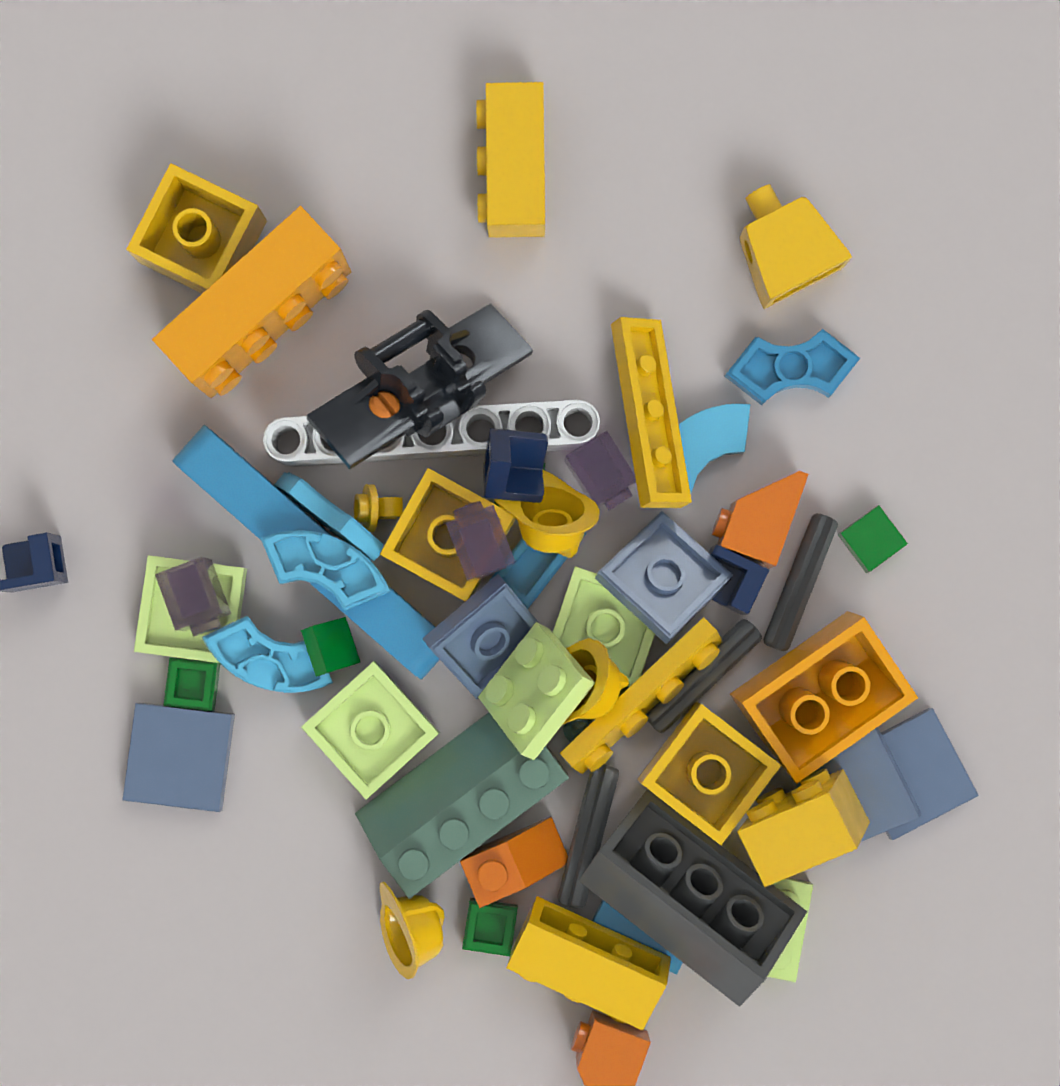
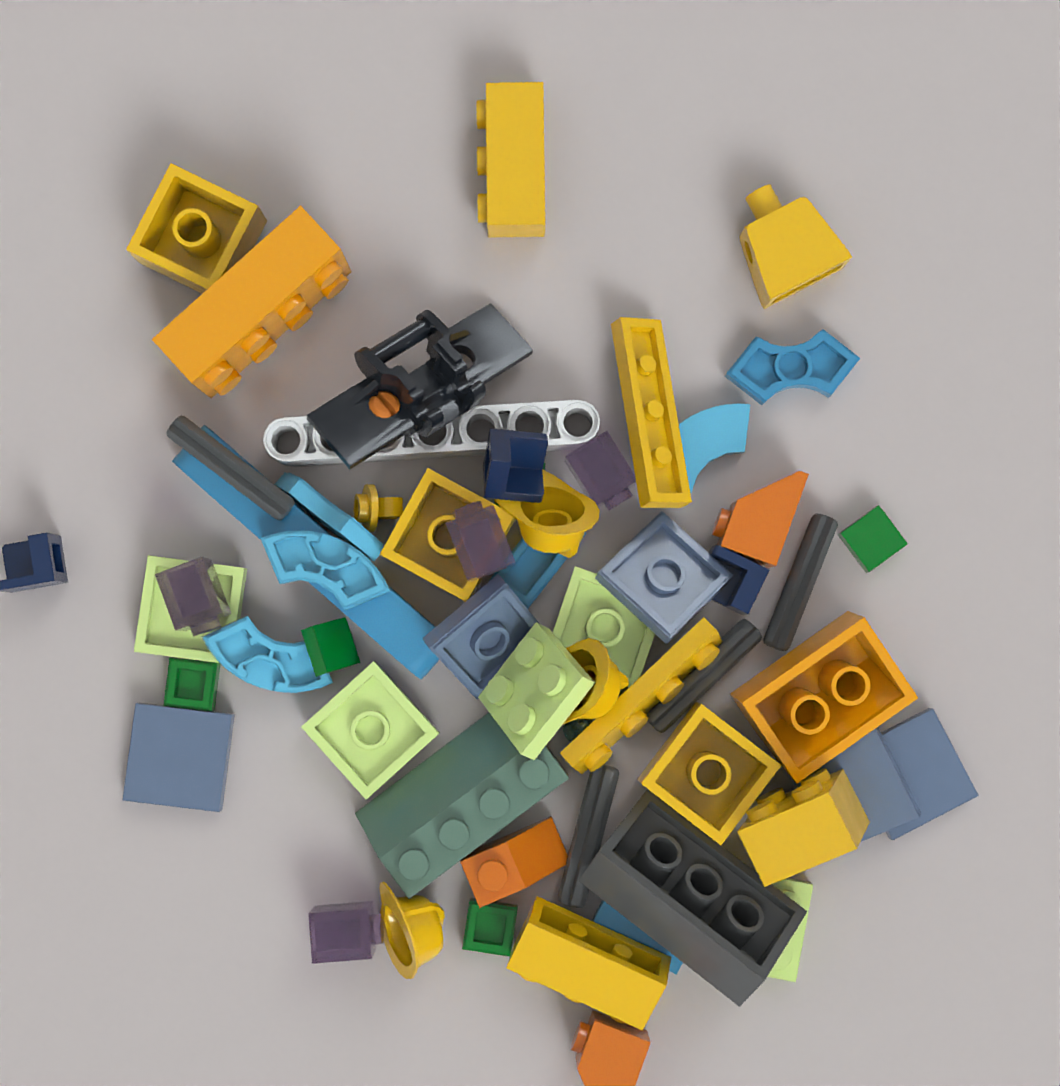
none -> dark grey axle [166,415,295,520]
none -> clear purple brick [308,901,384,964]

